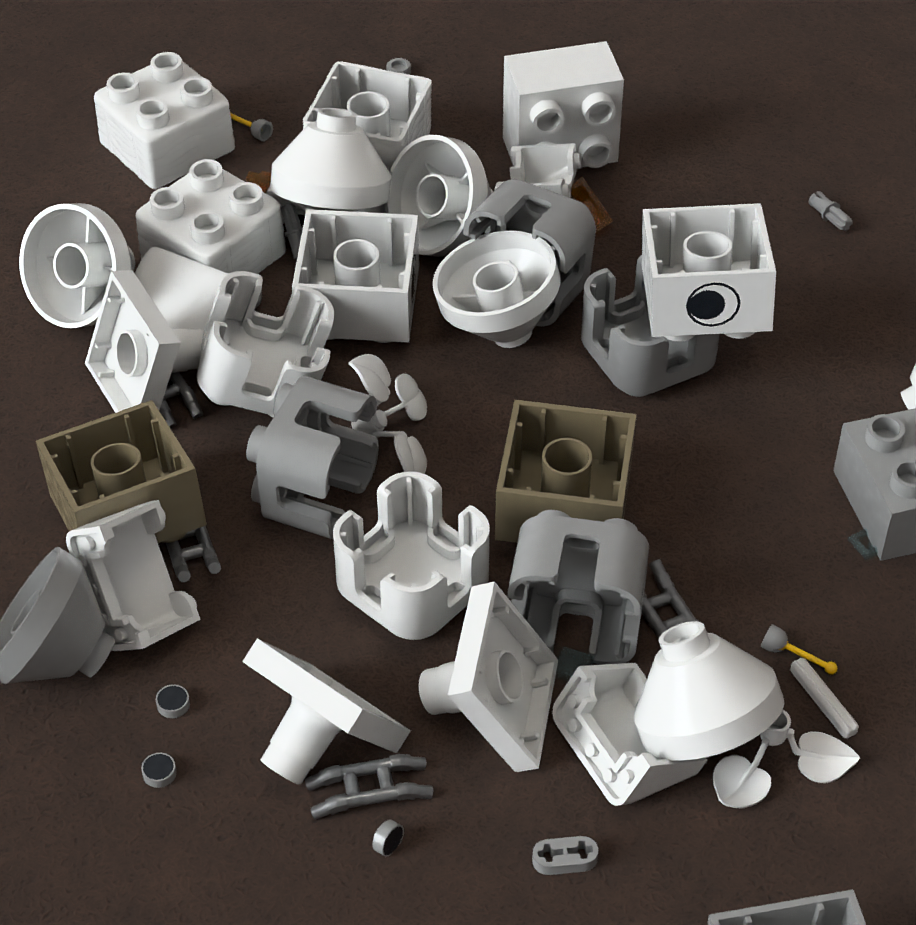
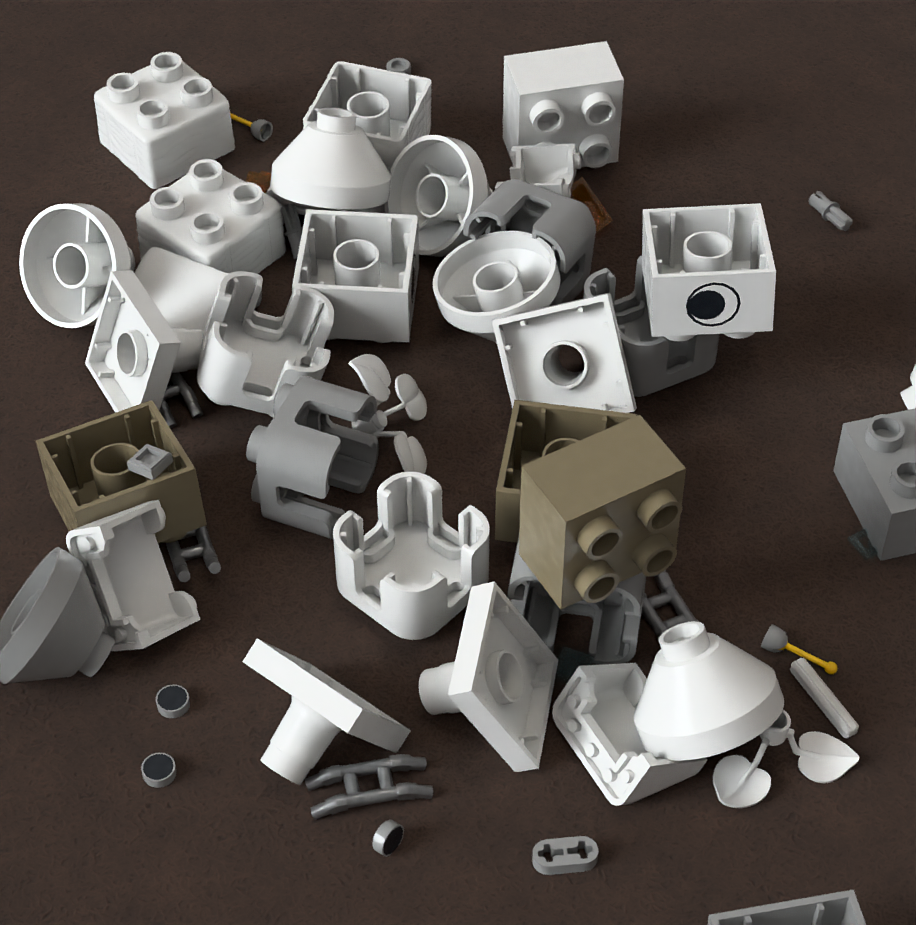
none -> light grey tile [127,444,173,480]
none -> white piece [492,293,637,413]
none -> dark tan brick [519,415,686,610]

